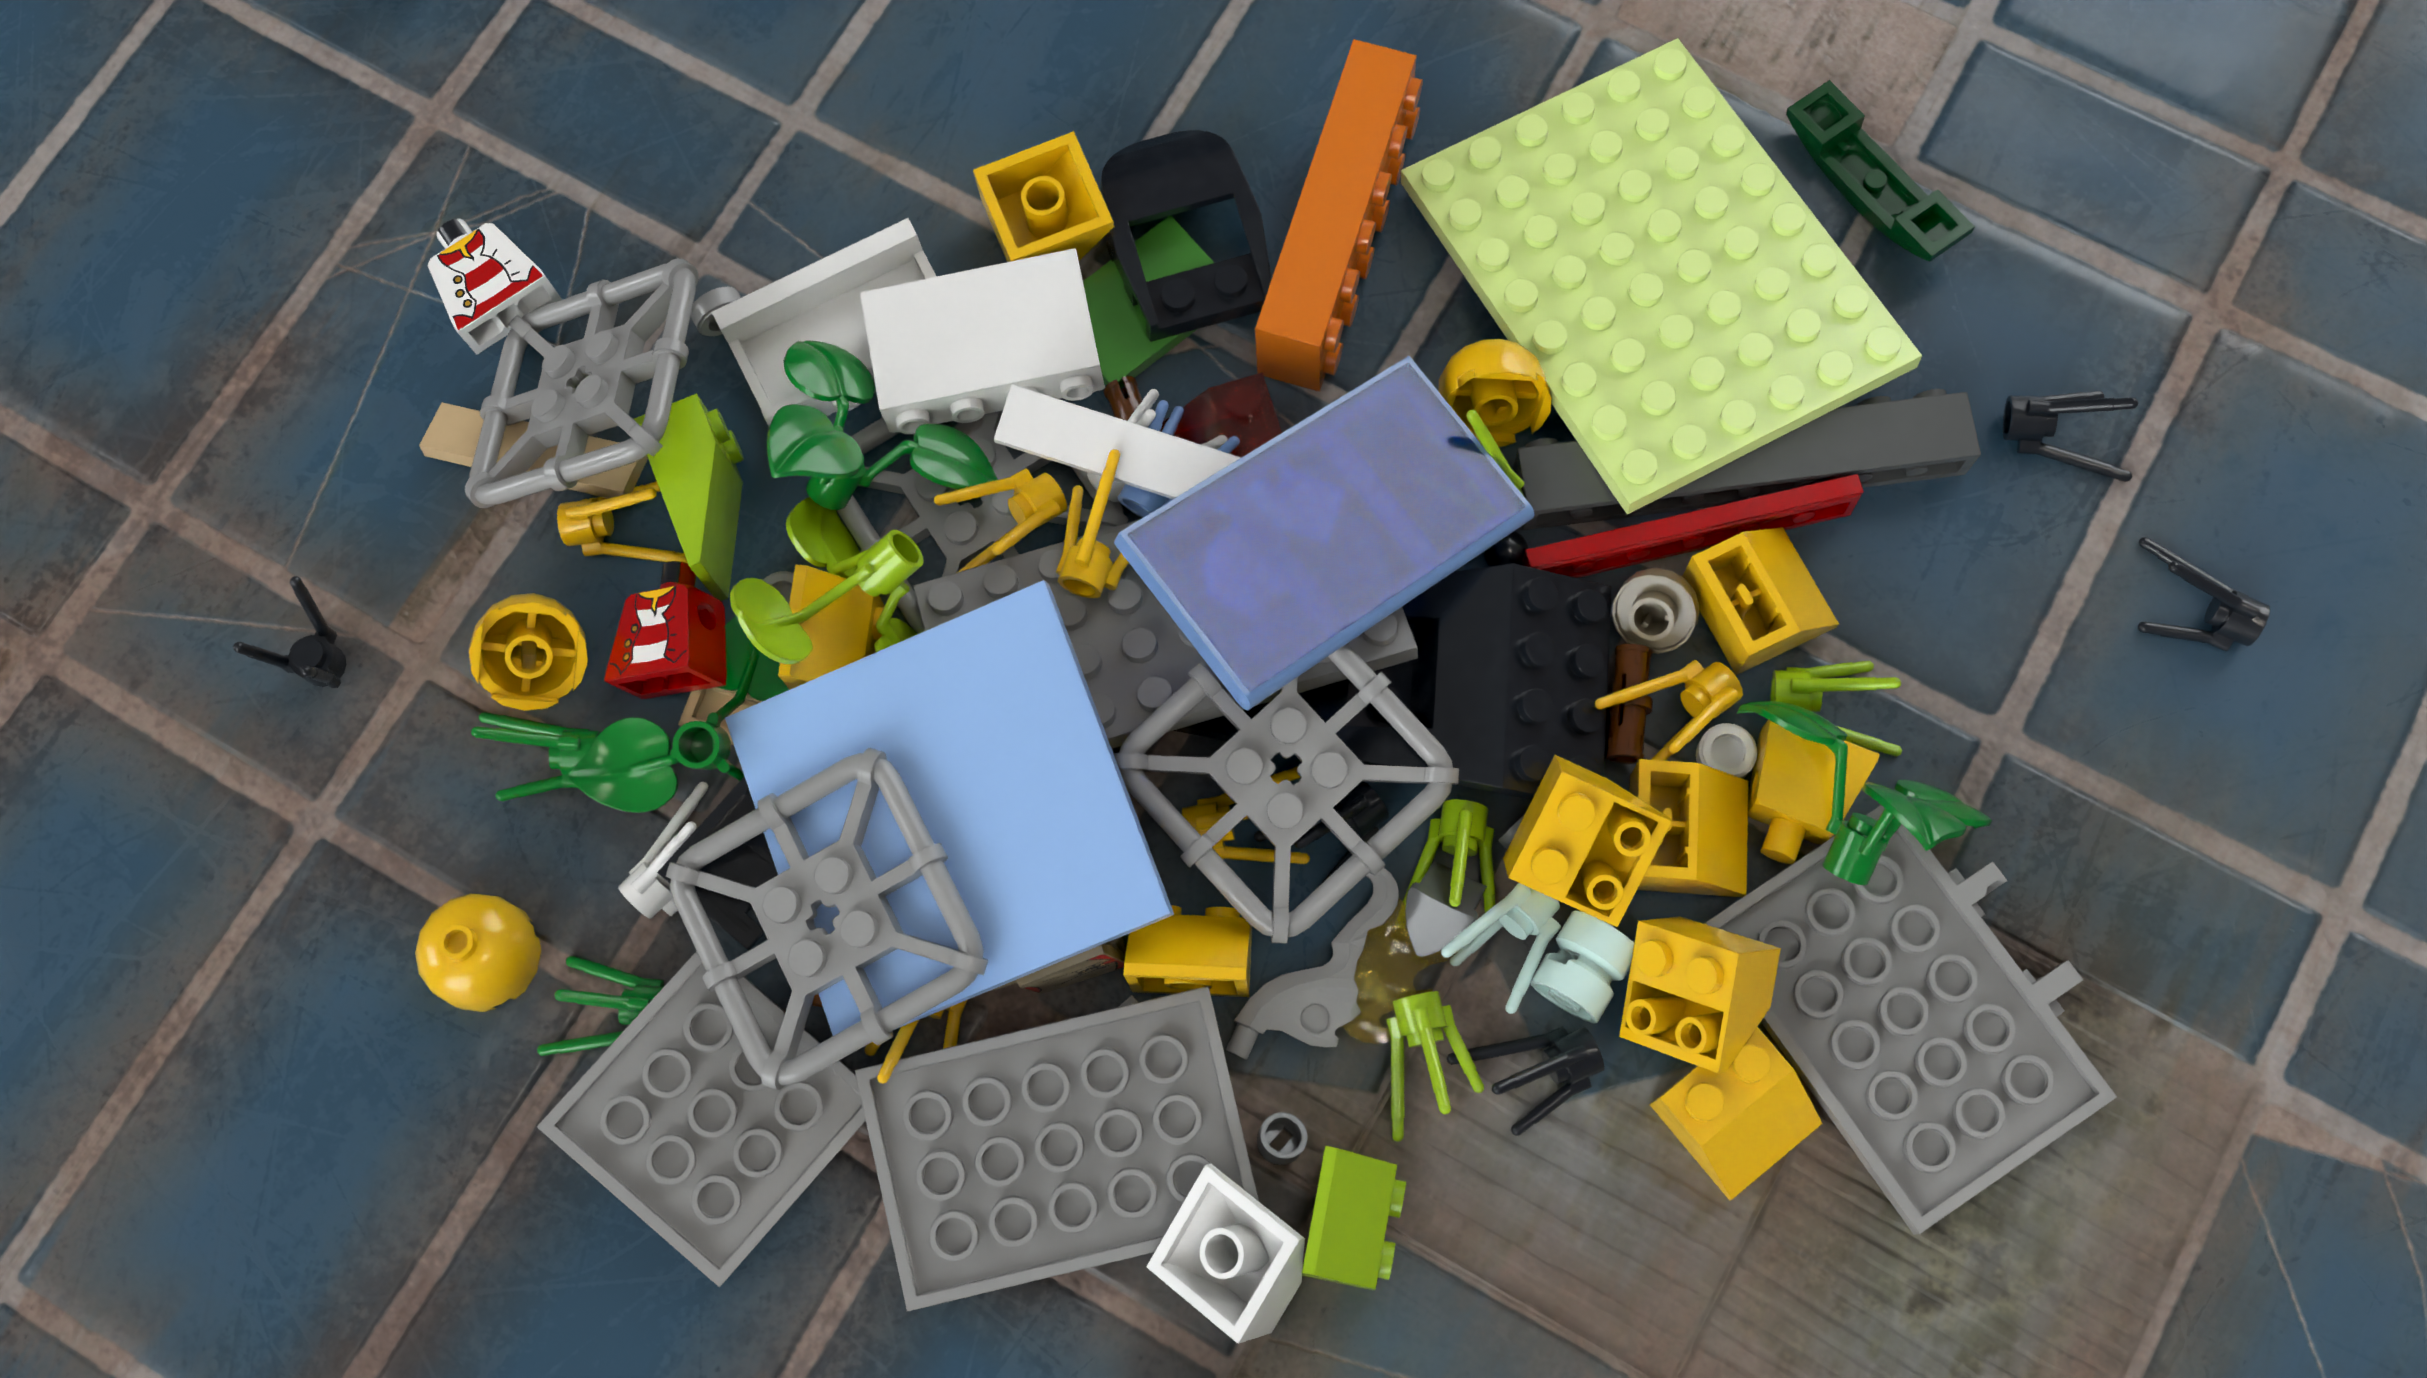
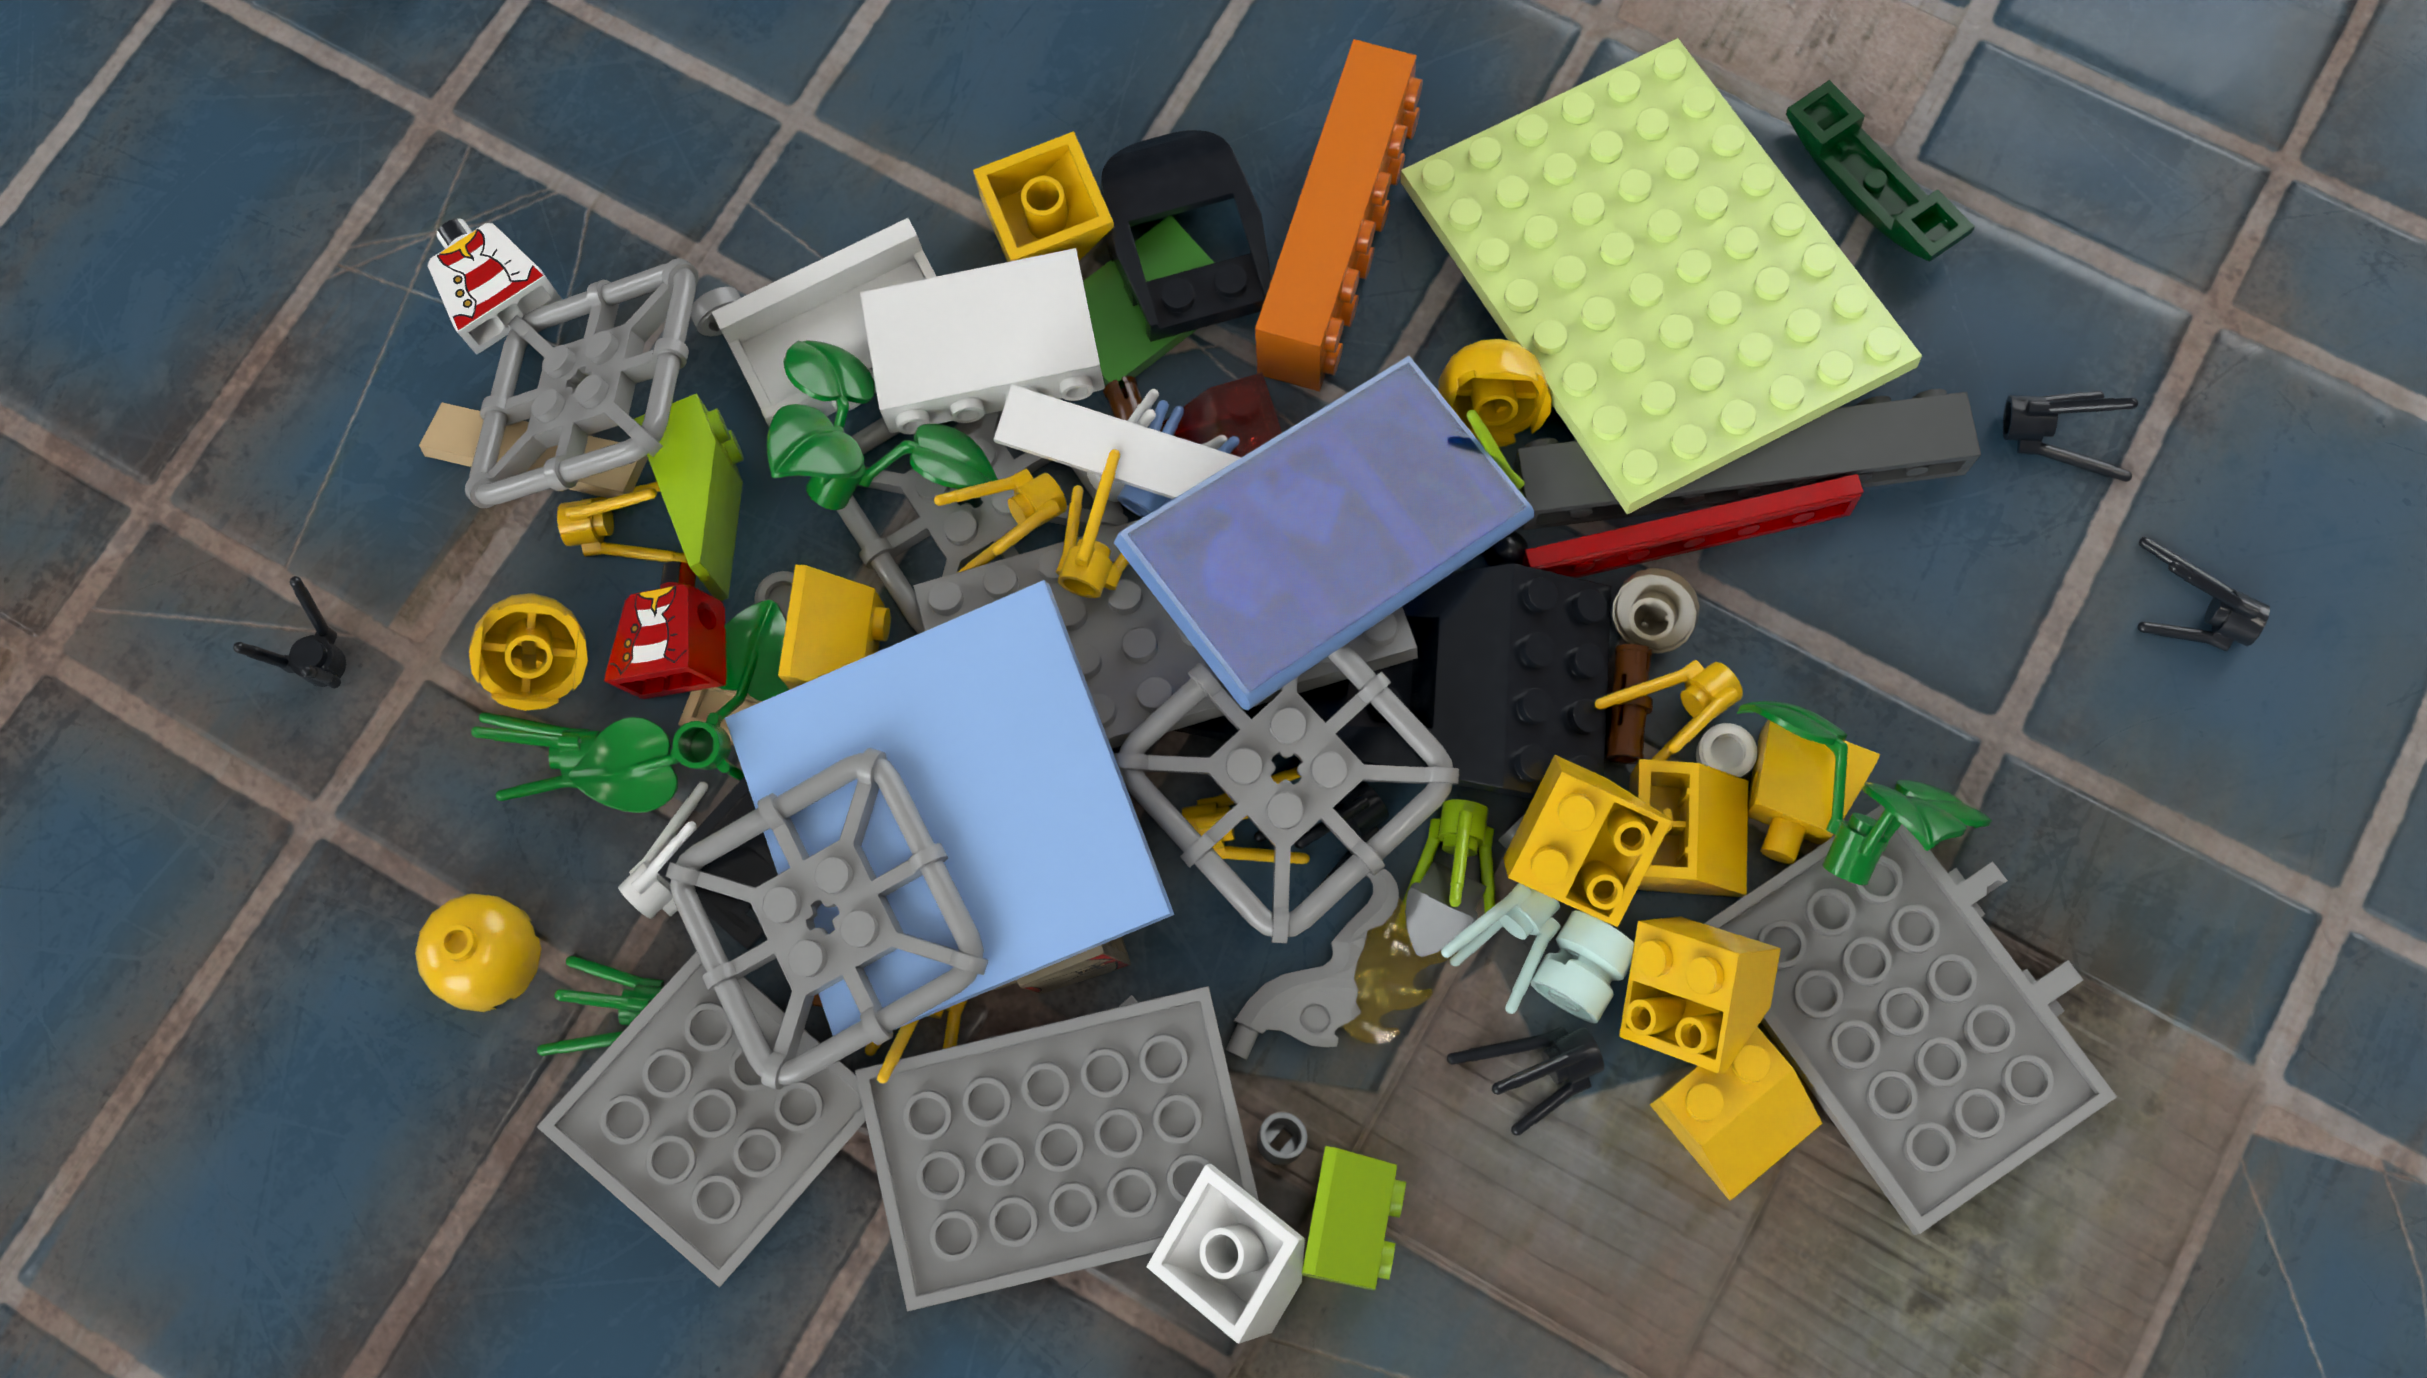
lime plant [730,496,923,664] -> none
yellow slope [1123,905,1252,997] -> none
lime plant [1386,991,1484,1142] -> none
yellow slope [1682,527,1839,675] -> none
lime plant [1770,661,1902,756] -> none

